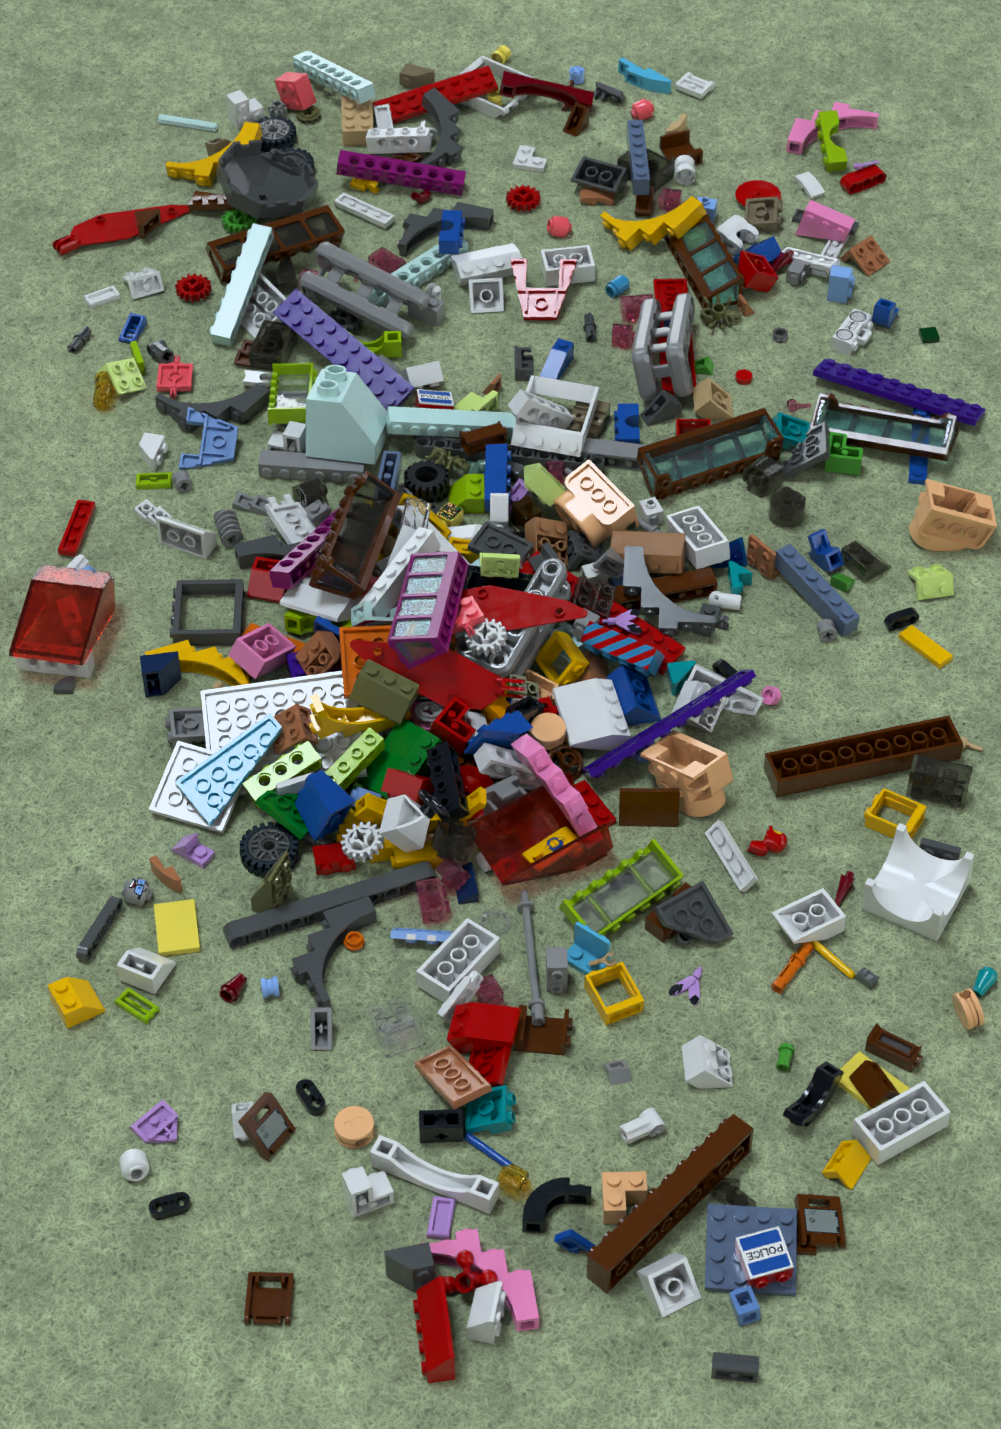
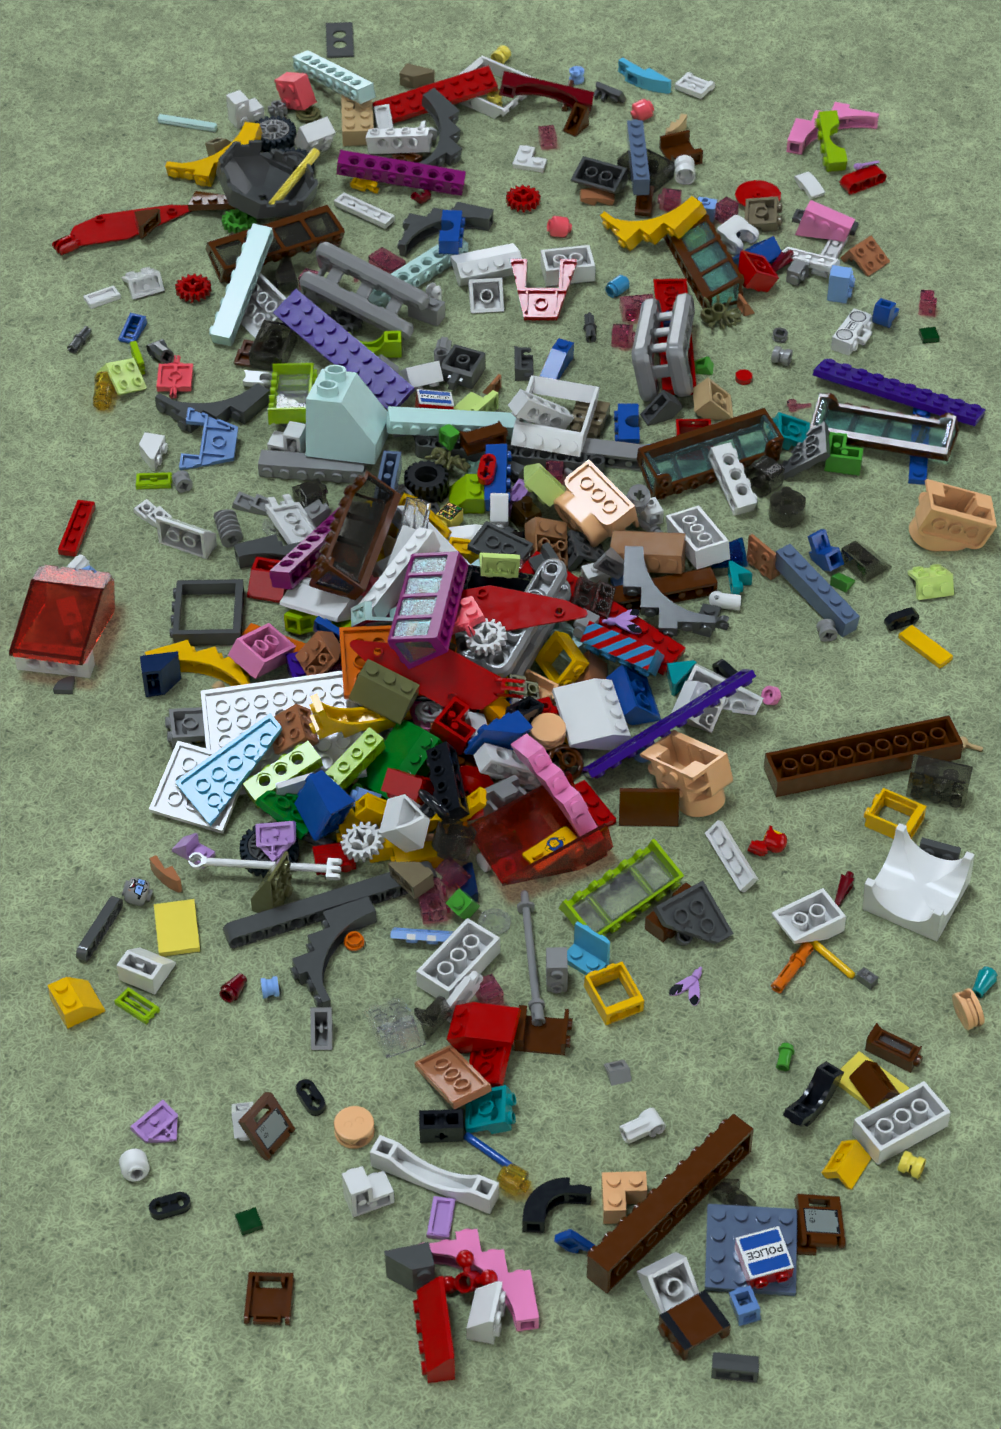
tan hand [589,951,616,966] -> none
white slope [682,1035,733,1089] -> none
none -> white hinge [188,852,342,880]
none -> dark green tile [235,1207,263,1236]
none -> lavender slope [256,821,296,862]
none -> light yellow axle [269,148,320,205]
none -> white brick [294,117,336,152]
none -> dark grey piece [326,22,354,58]
none -> dark tan slope [388,861,434,900]
none -> clear smoke slope [414,996,453,1040]
none -> light grey piece [434,337,452,367]
none -> bright green slope [439,424,460,451]
none -> dark grey hinge [441,344,486,391]
none -> bright green brick [446,888,480,920]
none -> red beam [477,454,497,485]
none -> clear pink brick [538,125,557,150]
none -> light grey piece [626,484,650,514]
none -> reddish brown panel [657,1290,731,1361]
none -> white brick [708,442,758,516]
none -> clear pink brick [715,196,739,223]
none -> light grey wheel [771,346,793,366]
none -> light yellow wheel [897,1150,926,1179]
none -> clear pink brick [918,290,937,317]

